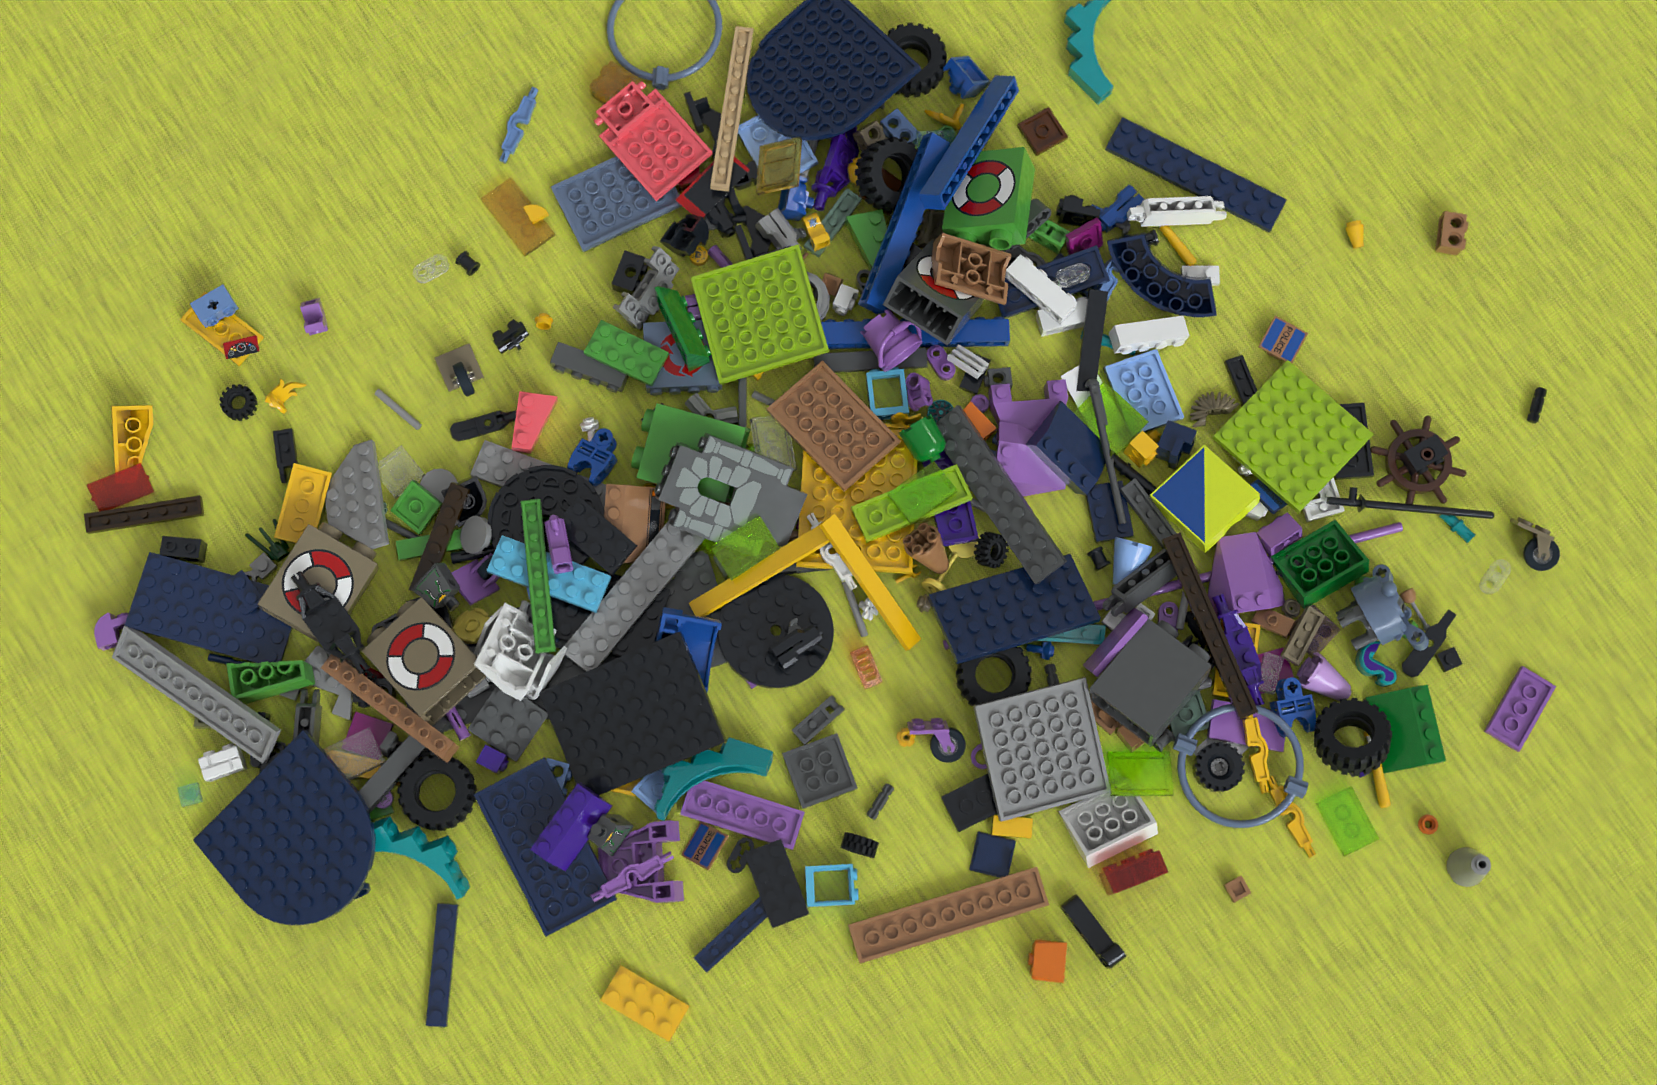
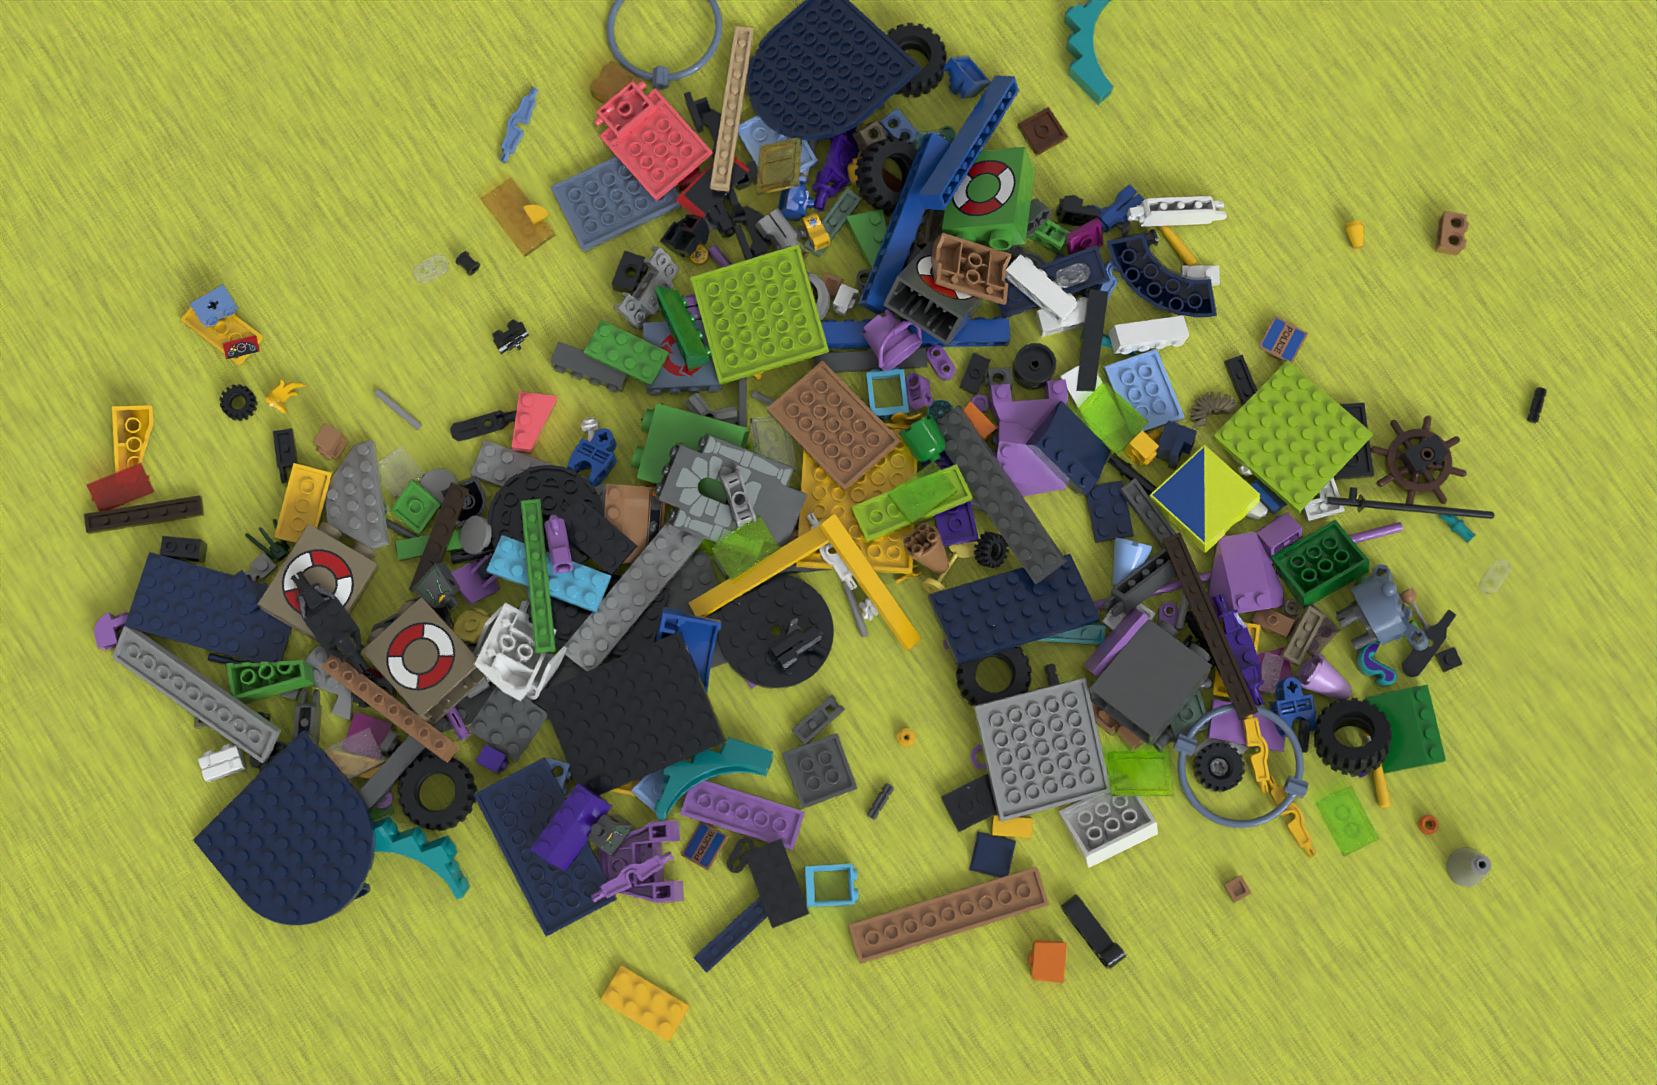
clear light blue plate [177,782,203,807] -> none
medium lavender brick [300,298,328,335] -> none
dark blue plate [426,903,459,1027] -> none
dark tan plate [435,343,484,396] -> none
yellow plate [535,313,553,330] -> none
black tyre [840,832,879,858] -> none
clear orange slope [850,645,883,690] -> none
plate [907,718,966,763] -> none
dark tan plate [917,594,931,612] -> none
yellow piece [924,103,964,131] -> none
white tile [947,344,989,379] -> none
blue plate [1026,641,1054,660] -> none
dark grey bar [1085,378,1127,525] -> none
black bush [1087,546,1111,571] -> none
clear red brick [1099,848,1169,896] -> none
dark blue plate [1105,117,1287,233] -> none
medium lavender tile [1484,666,1556,752] -> none
plate [1510,517,1560,571] -> none
none -> medium nougat brick [313,423,349,461]
none -> light grey piece [720,469,757,528]
none -> black wheel [1012,343,1056,390]
none -> black axle [1298,720,1311,753]

